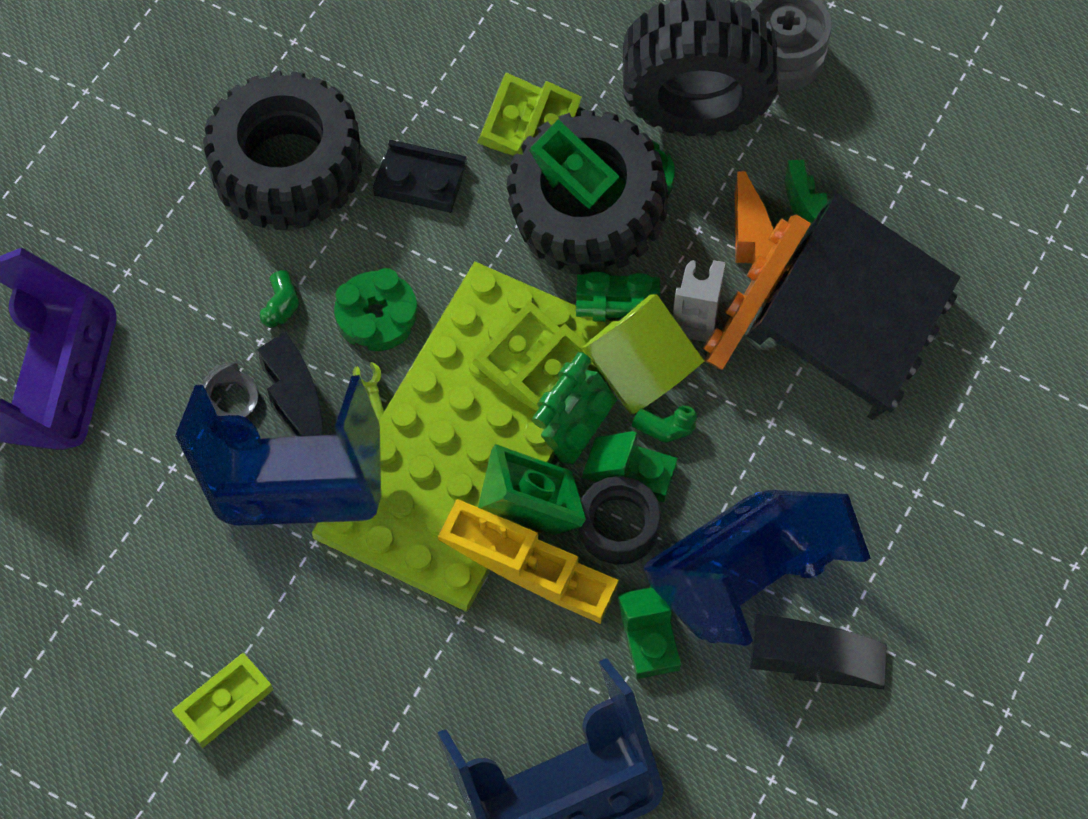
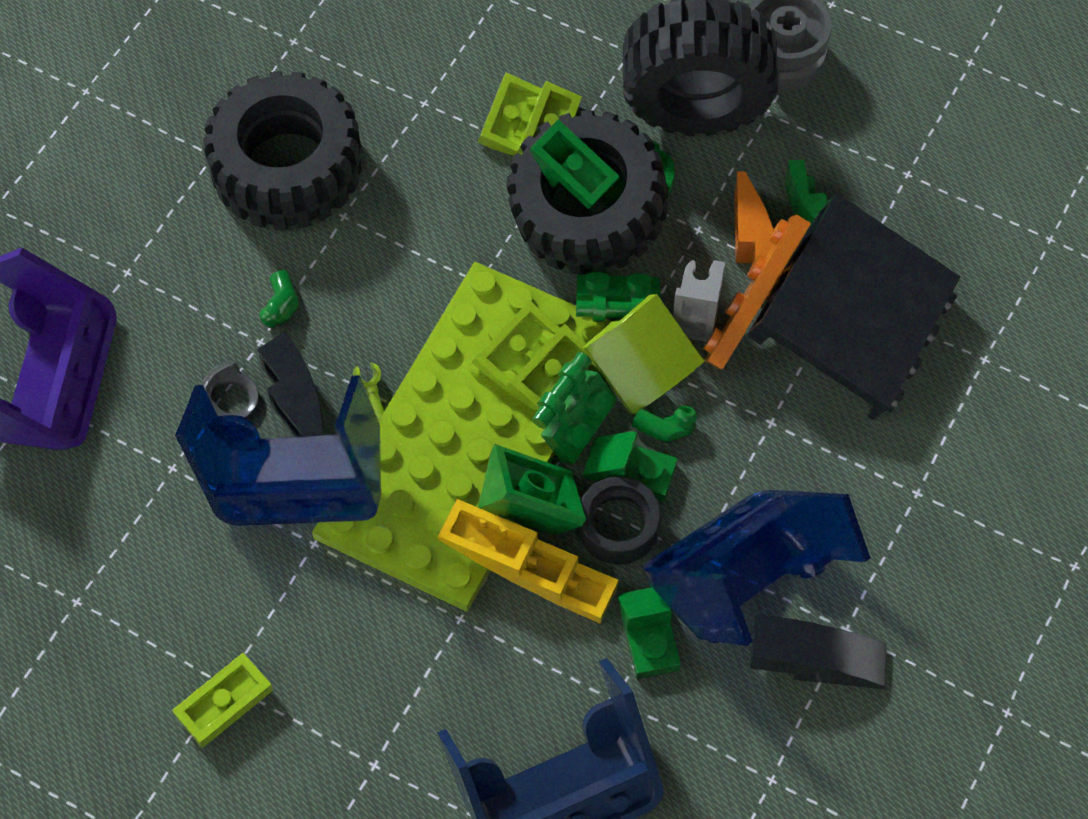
green plate [334,268,418,351] -> none
black plate [373,140,467,213] -> none

